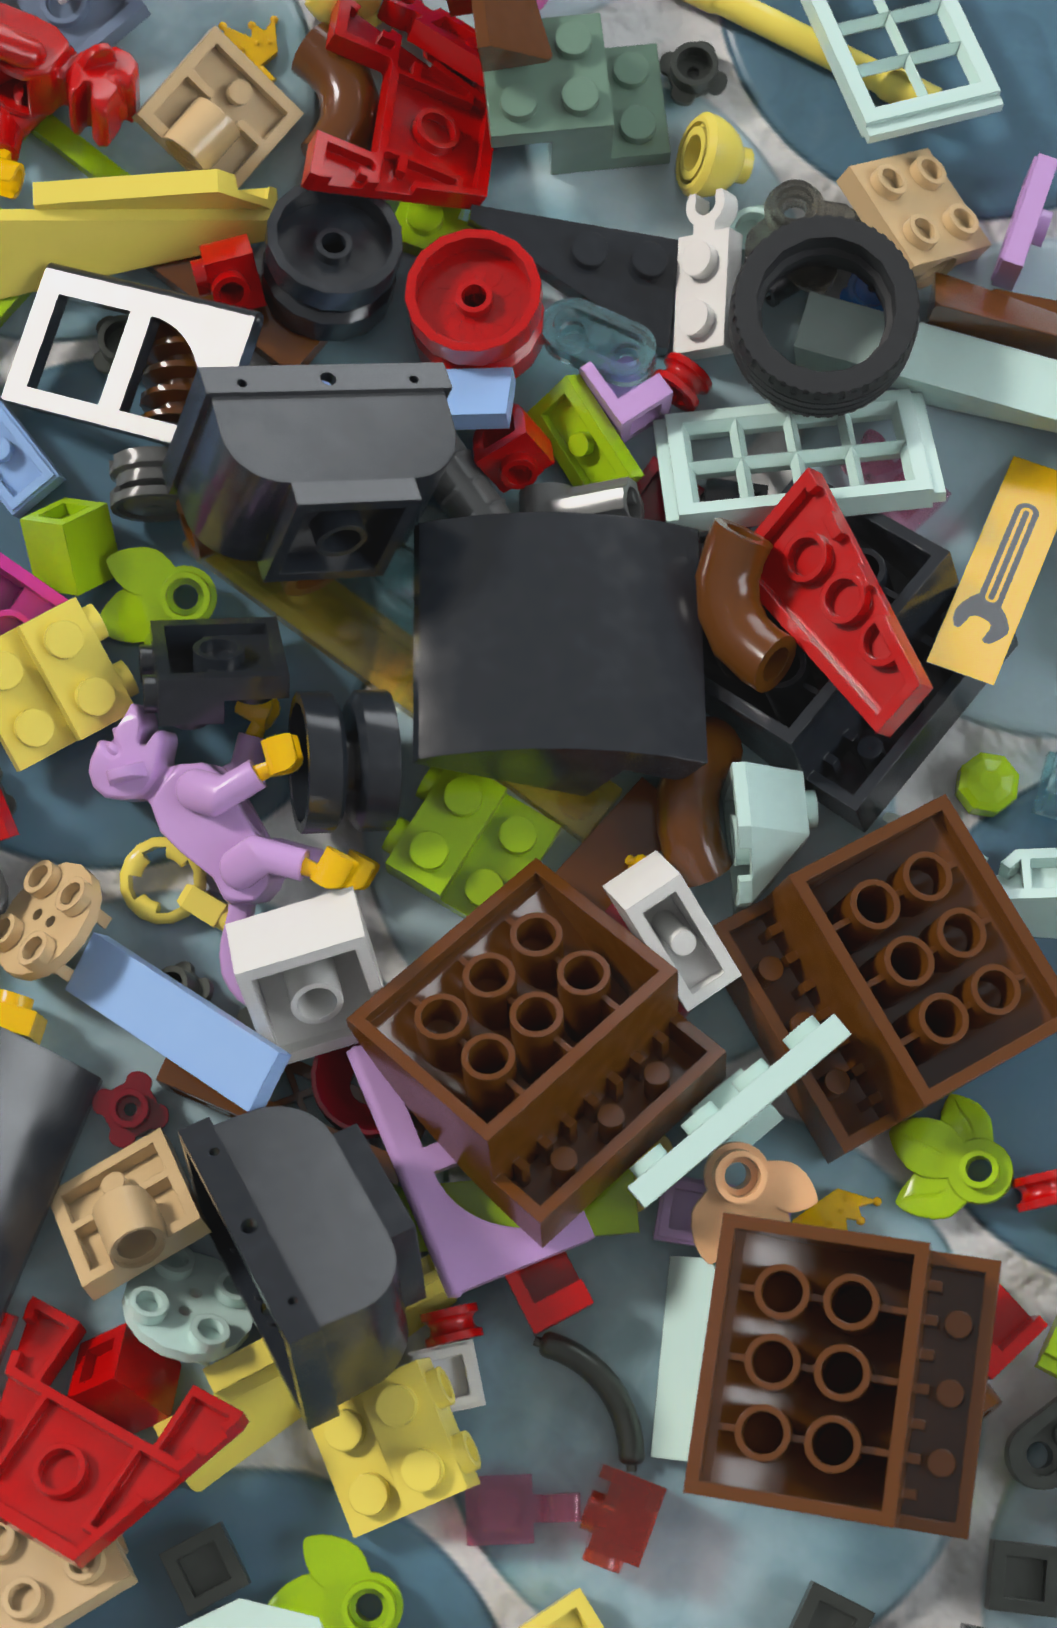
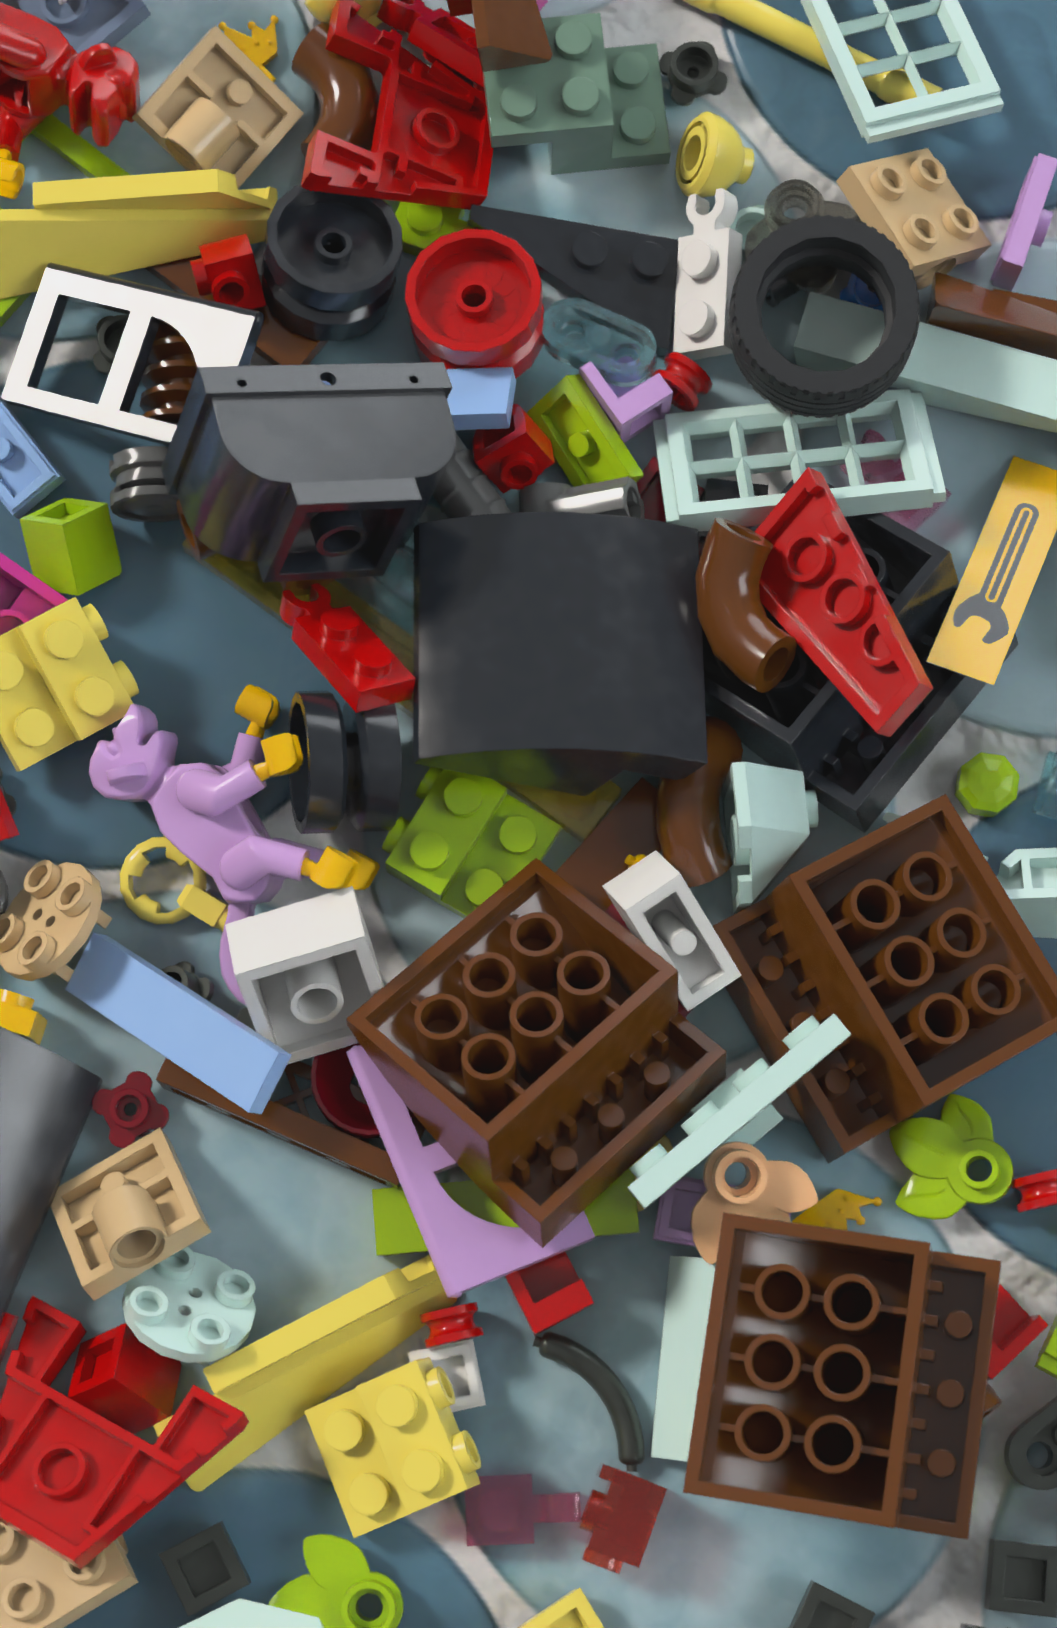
lime plate [100,547,217,645] -> none
black plate [139,616,290,730] -> none
black container [178,1106,427,1430] -> none
none -> red plate [280,583,416,713]

